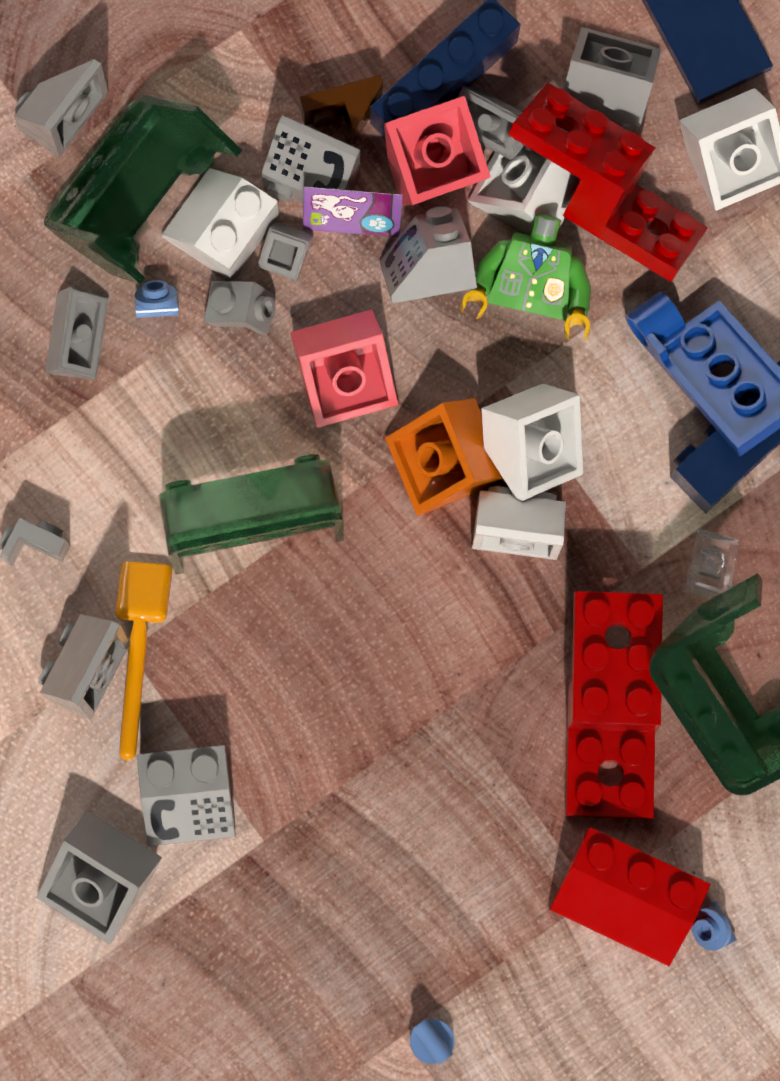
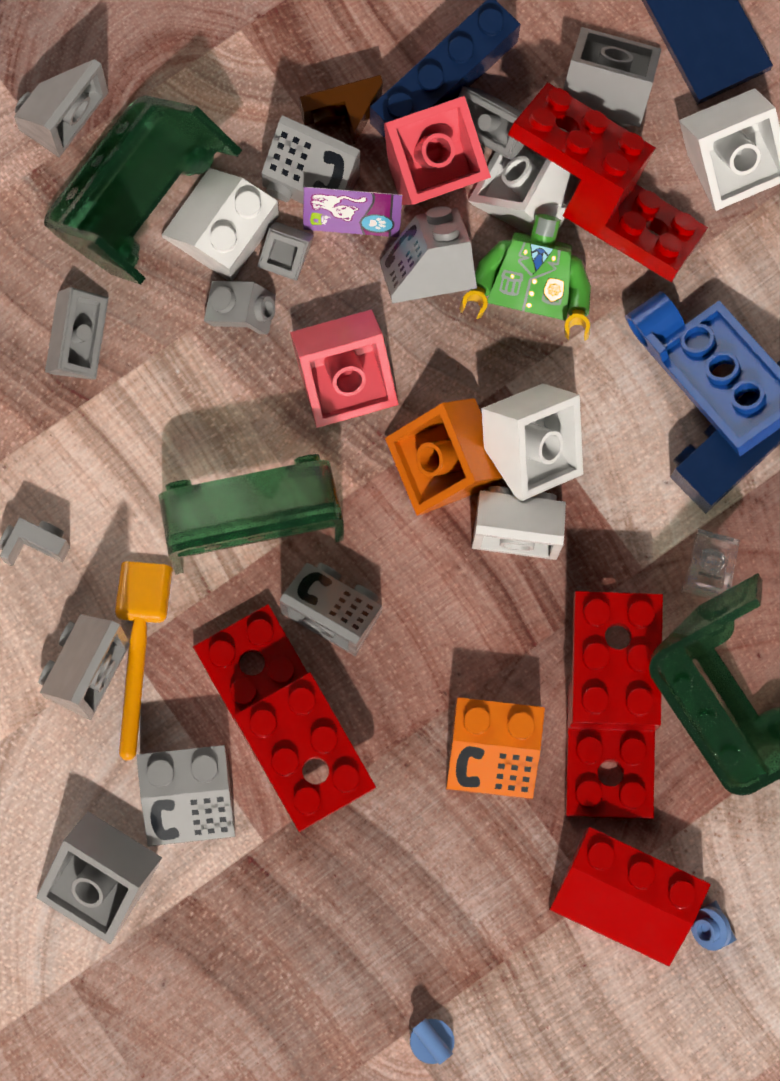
medium blue plate [134,280,179,318] -> none
none -> red bracket [193,604,376,833]
none -> light grey slope [279,563,382,657]
none -> orange slope [446,697,545,799]

